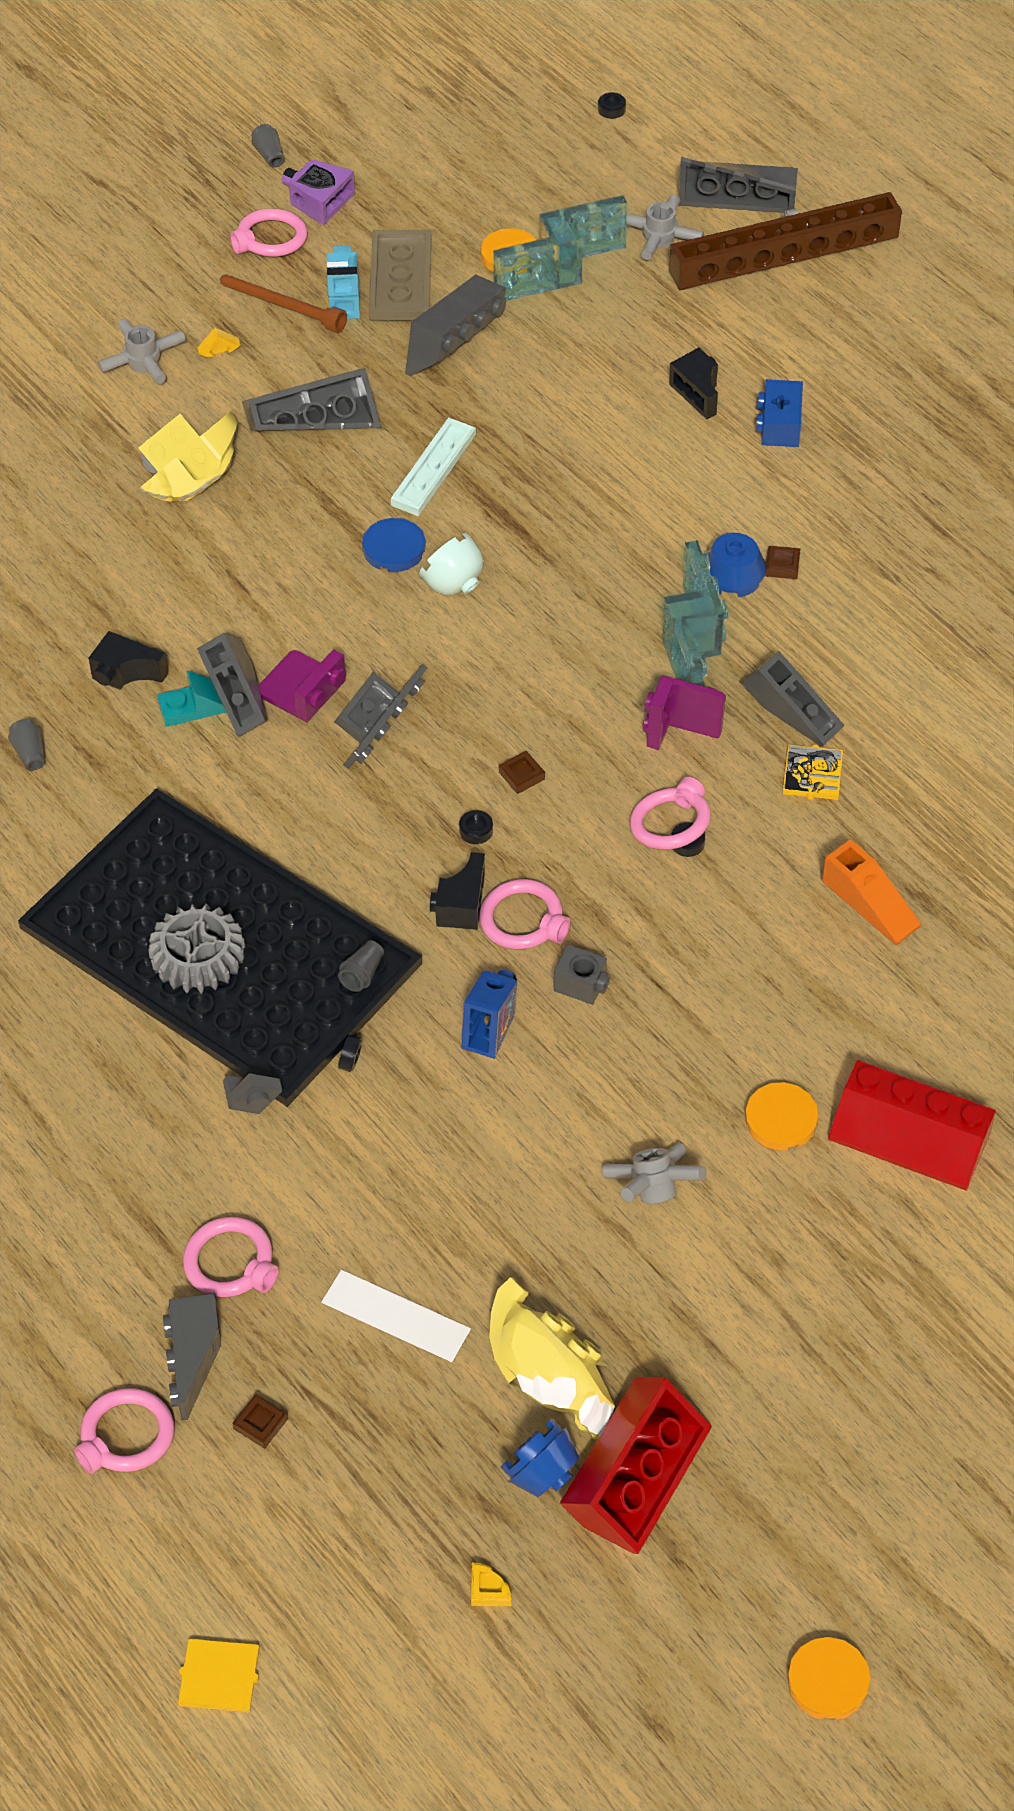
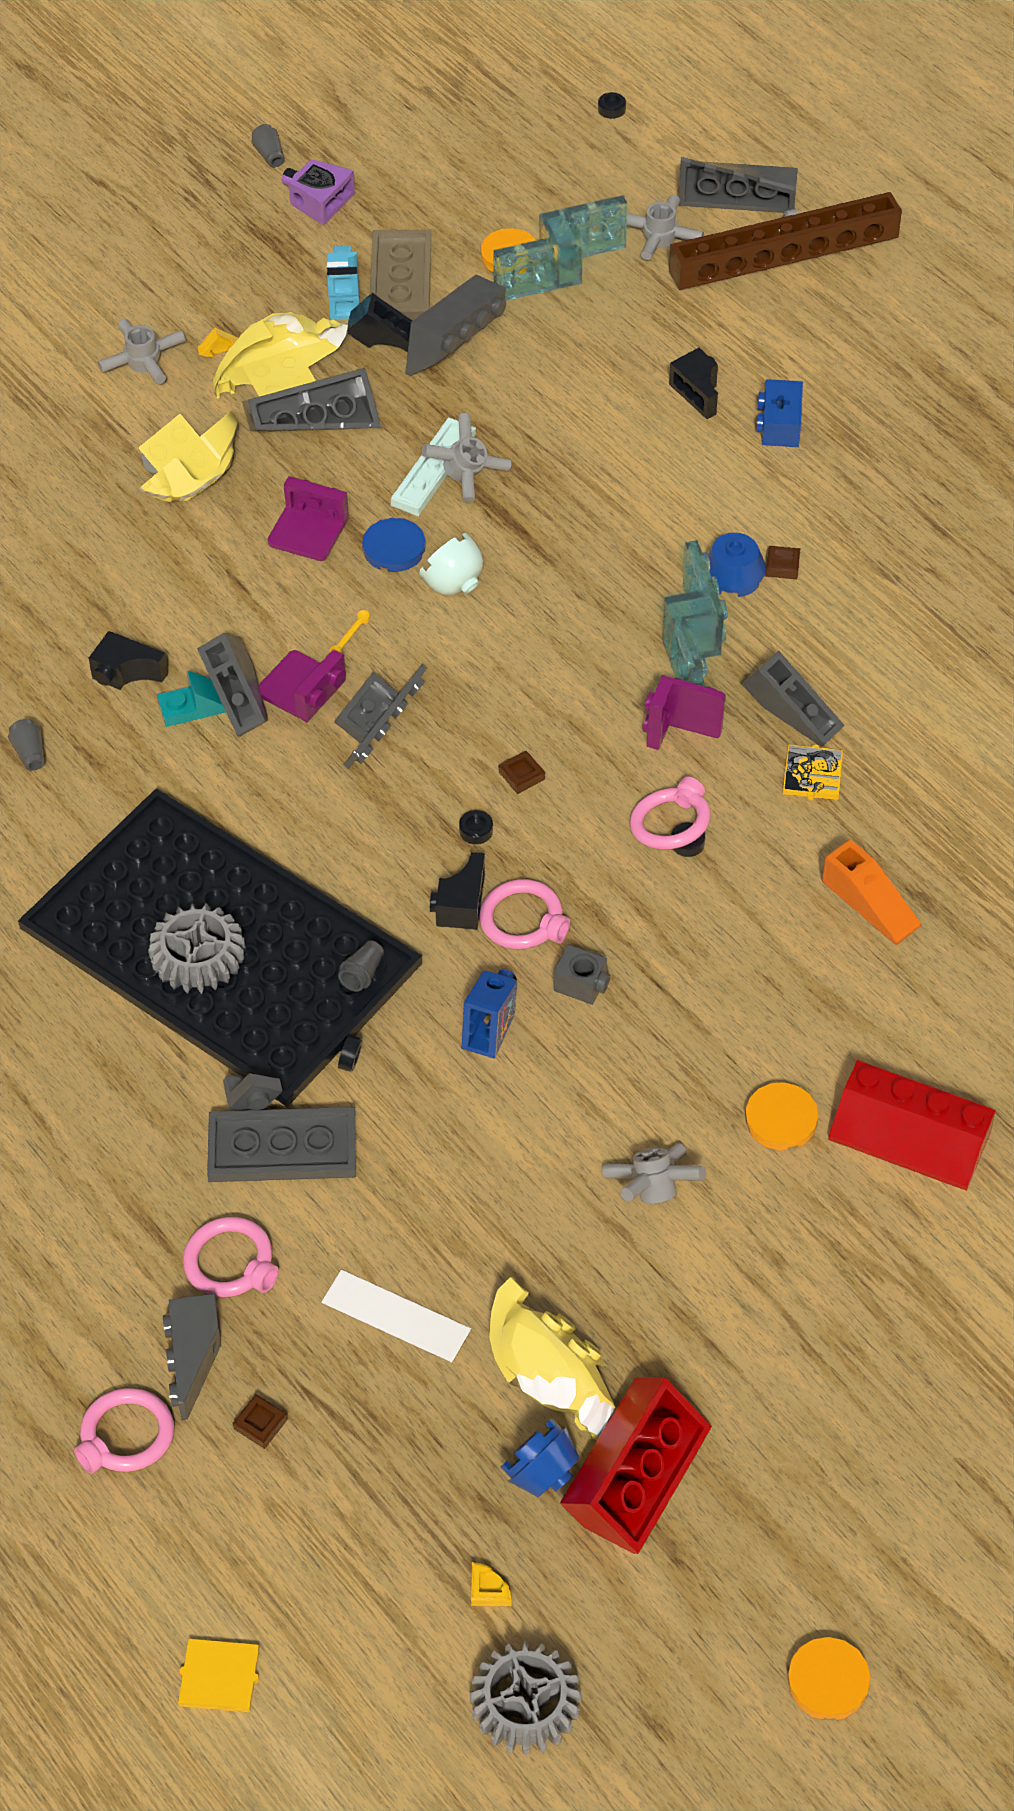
dark orange piece [220,274,347,333] -> none
bright pink piece [230,209,307,257] -> none
none -> dark grey plate [207,1107,356,1182]
none -> light yellow animal [213,312,348,399]
none -> magenta bracket [268,476,349,561]
none -> yellow hinge [329,610,370,653]
none -> black arch [347,293,413,352]
none -> light grey bar [422,413,511,503]
none -> light grey gear [470,1641,582,1756]

